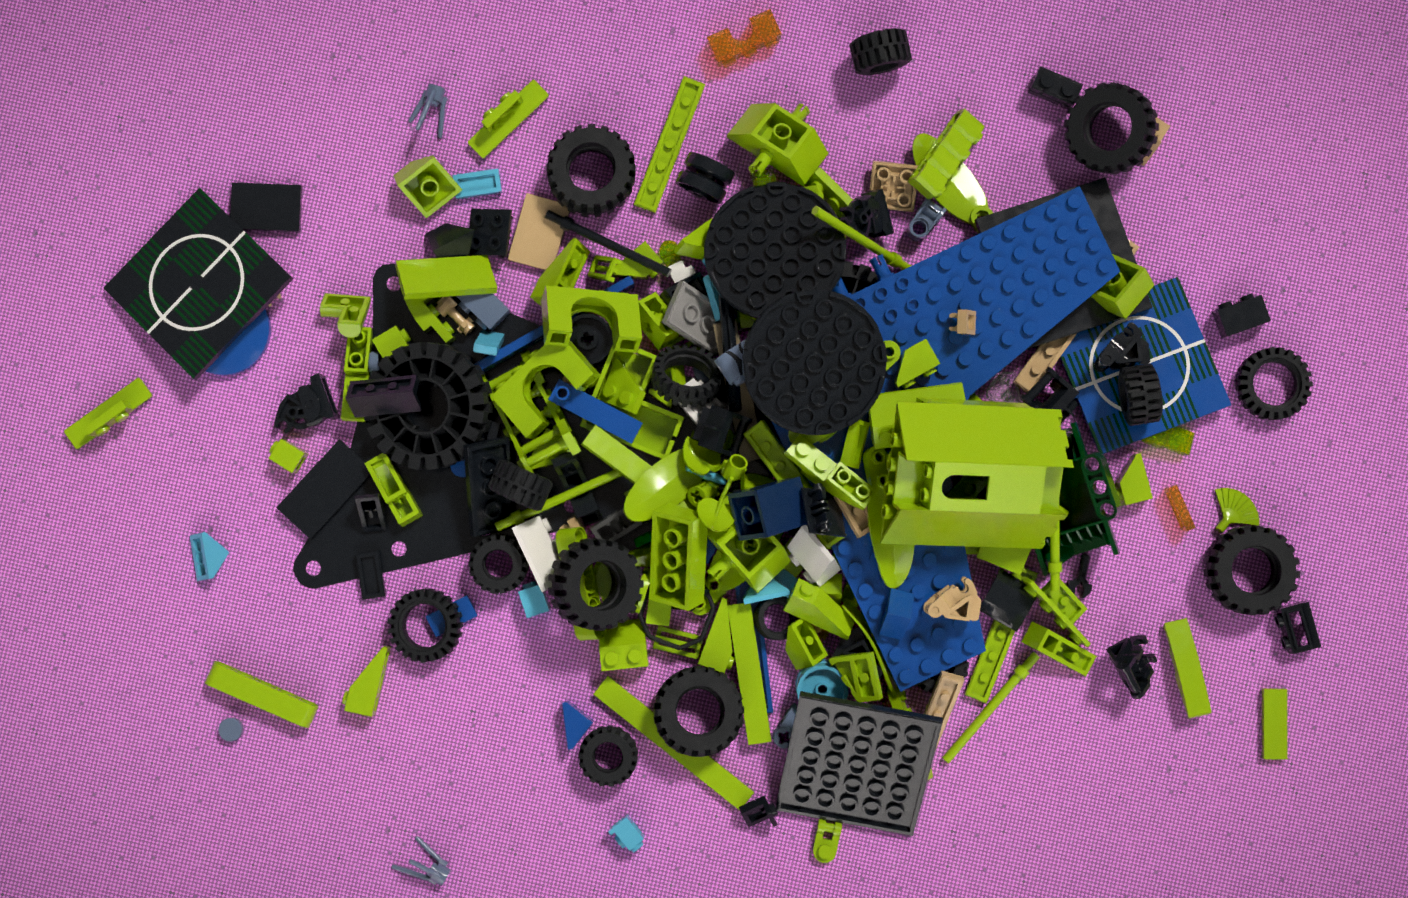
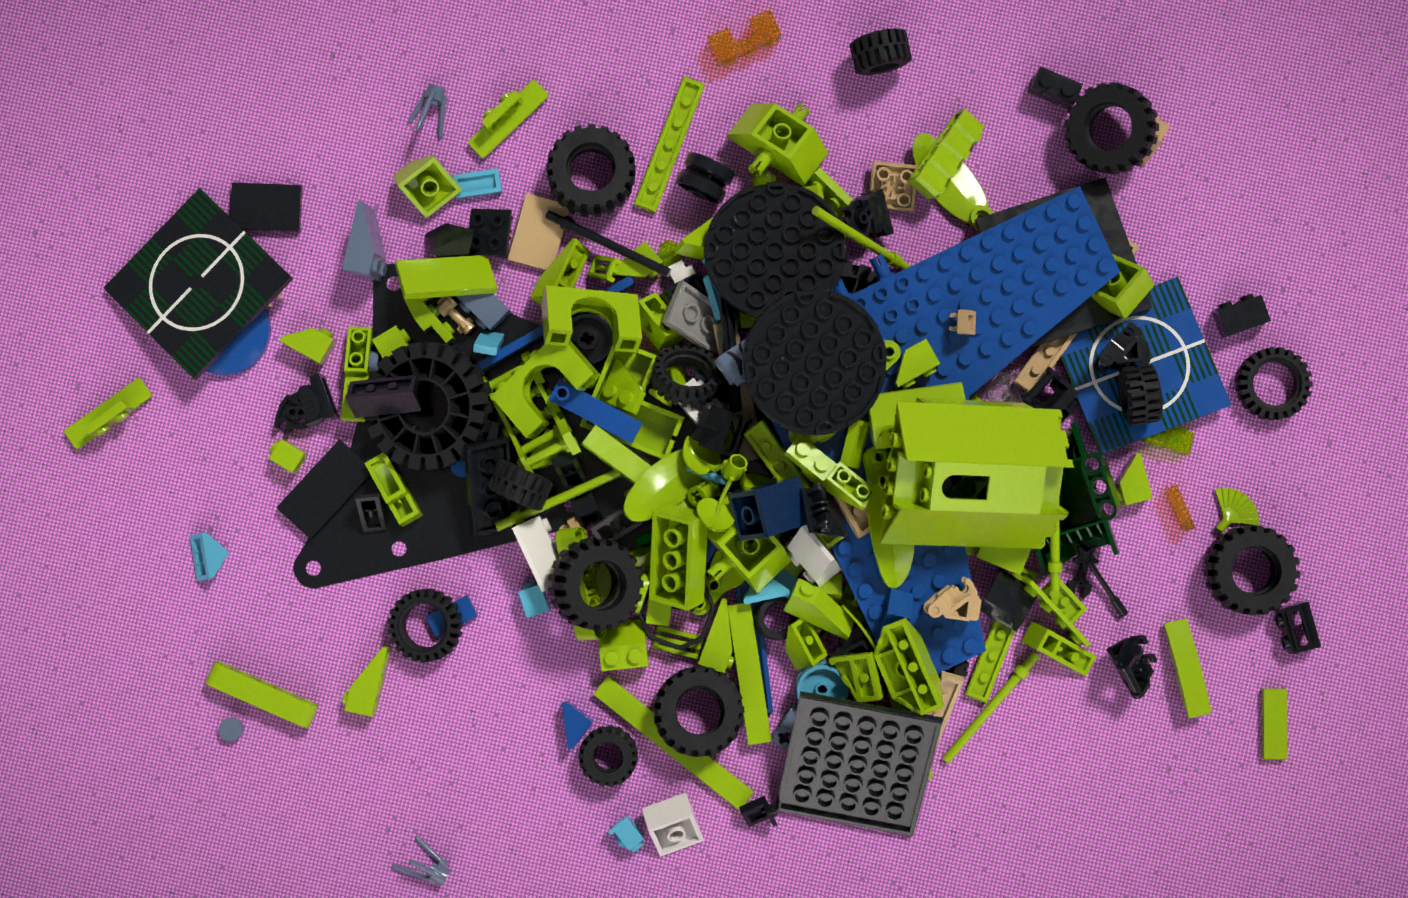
lime brick [319,293,371,338] -> none
black tile [355,550,387,600] -> none
black tyre [468,534,529,594] -> none
lime plate [813,819,842,863] -> none
sand blue piece [907,198,947,242] -> none
none -> lime slope [279,327,337,365]
none -> sand blue slope [342,201,387,282]
none -> white slope [642,793,704,857]
none -> lime wedge [874,618,944,716]
none -> black piece [1072,546,1128,617]

